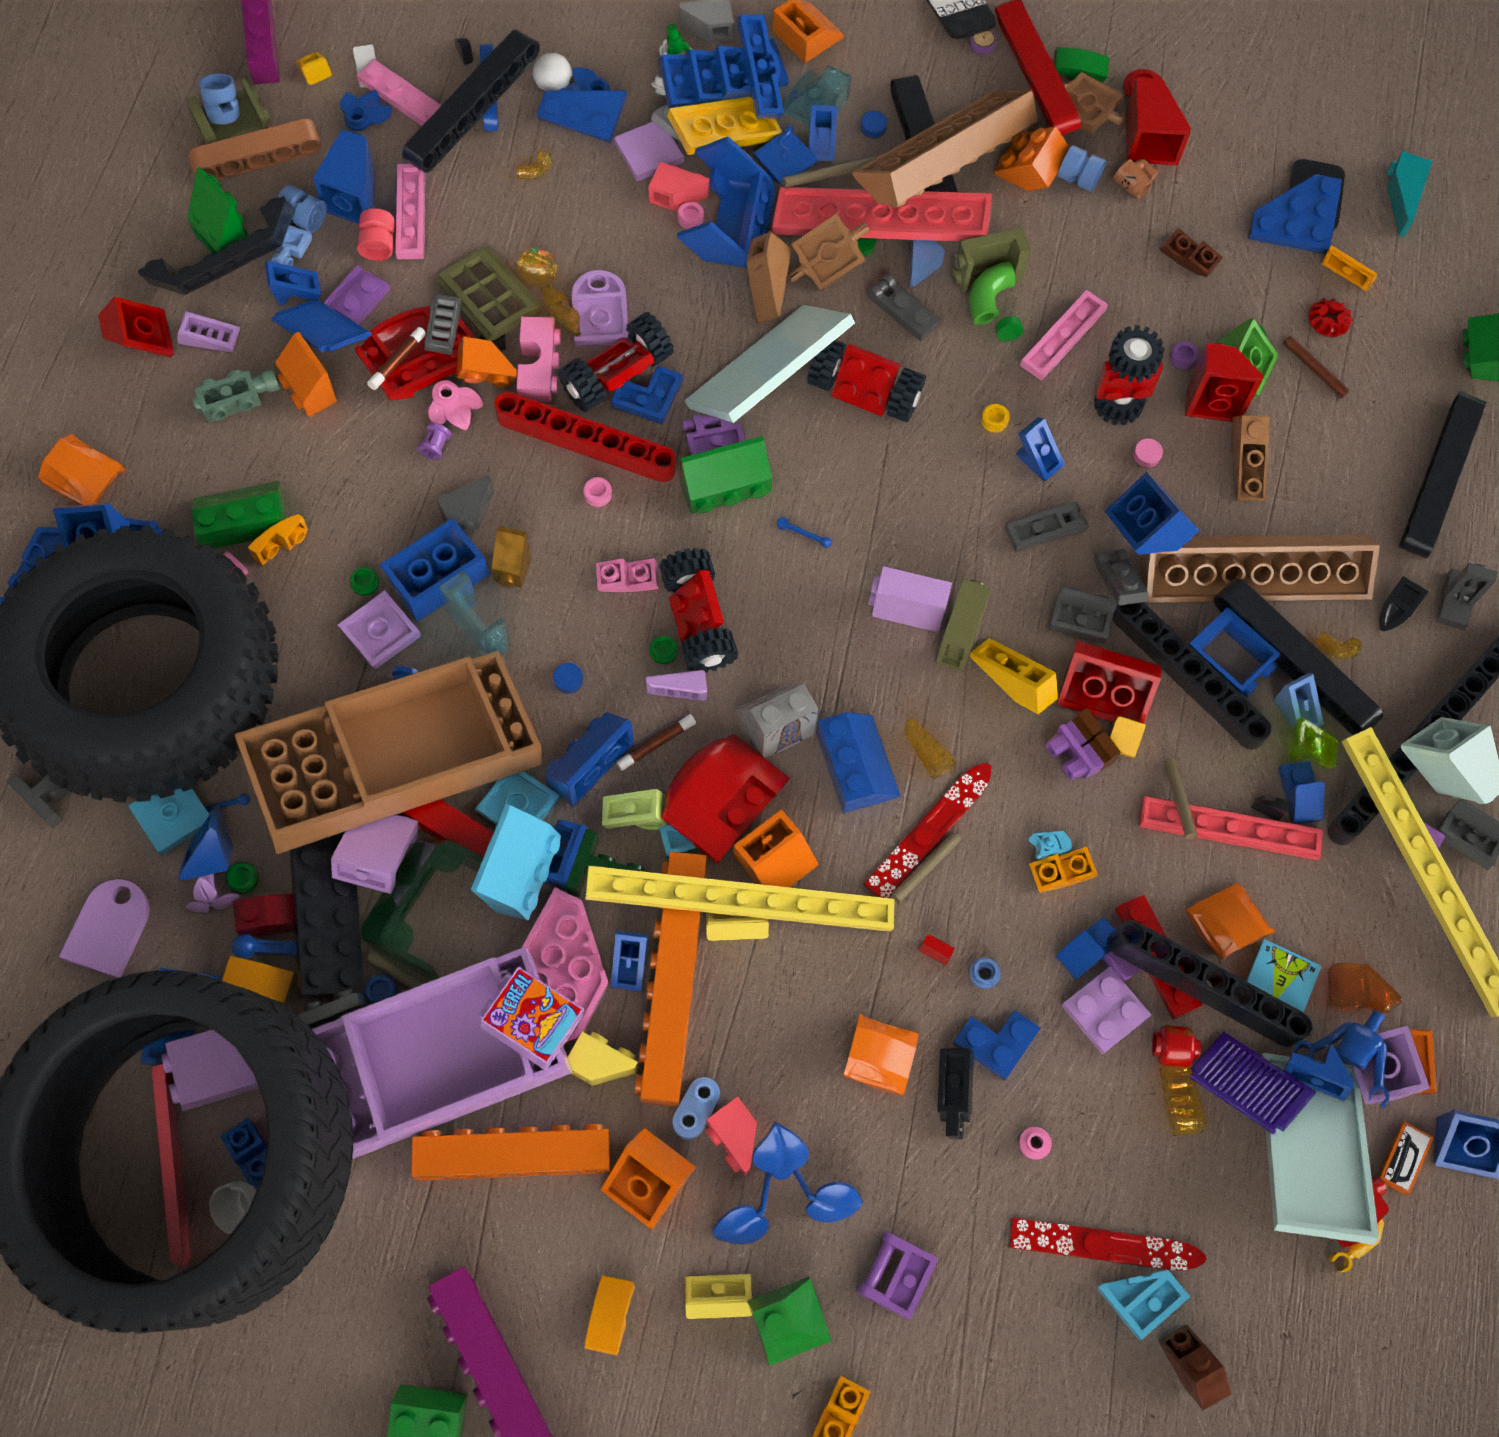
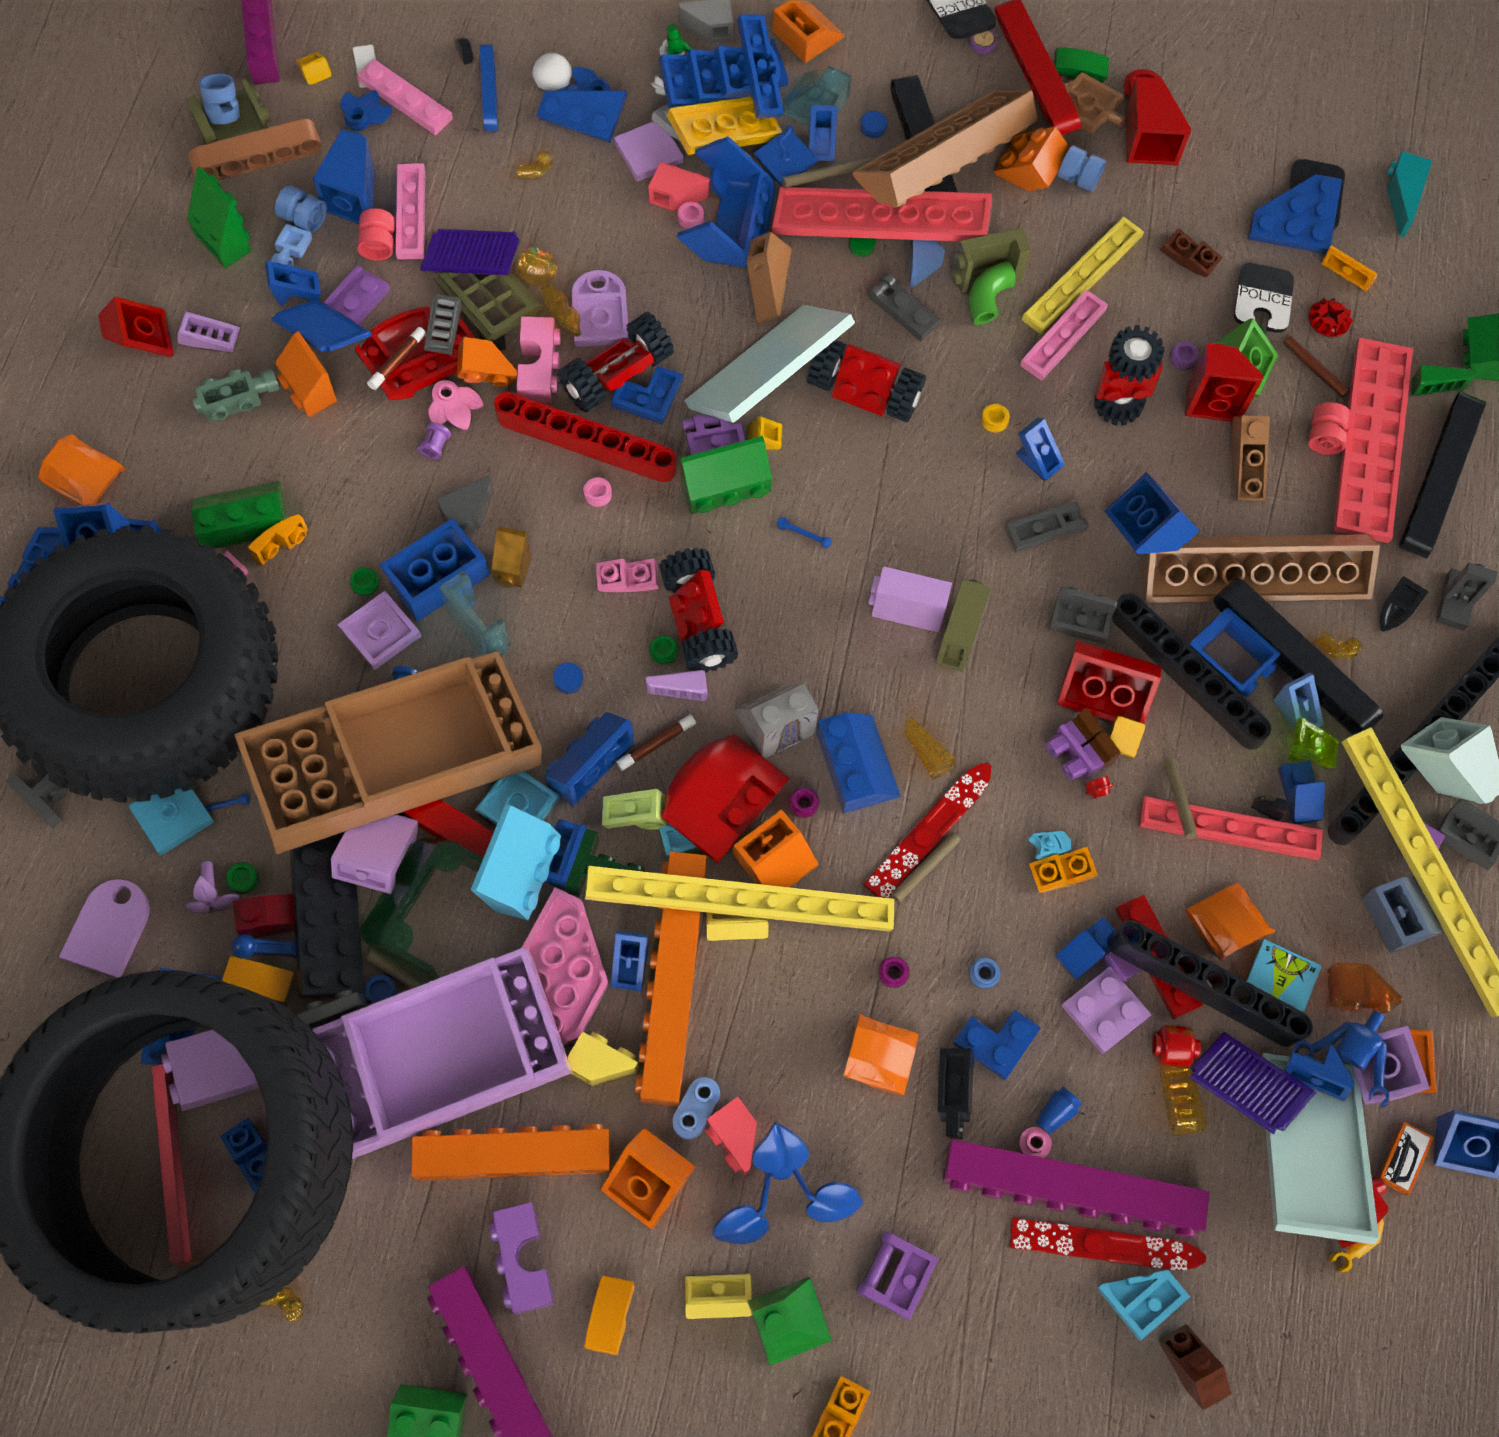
black slope [138,196,294,295] -> none
blue slope [178,804,233,881] -> none
white hair [209,1181,257,1234] -> none
black beam [402,29,540,173] -> none
brick [479,967,584,1071] -> none
medium nougat plate [787,213,870,291] -> none
red tile [919,934,955,966] -> none
yellow slope [970,638,1058,715] -> none
green tile [995,316,1024,342] -> none
dark grey plate [1095,549,1148,606] -> none
nougat piece [1113,159,1158,199] -> none
bright pink tile [1133,439,1163,468] -> none
none -> clear yellow arm [260,1287,304,1322]
none -> dark purple window [420,229,520,275]
none -> medium lavender arch [489,1202,555,1315]
none -> yellow slope [747,416,782,450]
none -> magenta plate [789,788,819,818]
none -> magenta plate [878,957,910,988]
none -> magenta brick [942,1139,1210,1238]
none -> light yellow tile [1022,216,1144,336]
none -> blue cone [1036,1087,1082,1135]
none -> red plate [1085,775,1114,799]
none -> piece [1234,263,1294,333]
none -> coral wheel [1308,402,1350,455]
none -> coral plate [1333,337,1413,543]
none -> sand blue slope [1362,876,1445,954]
none -> green slope [1411,364,1476,396]

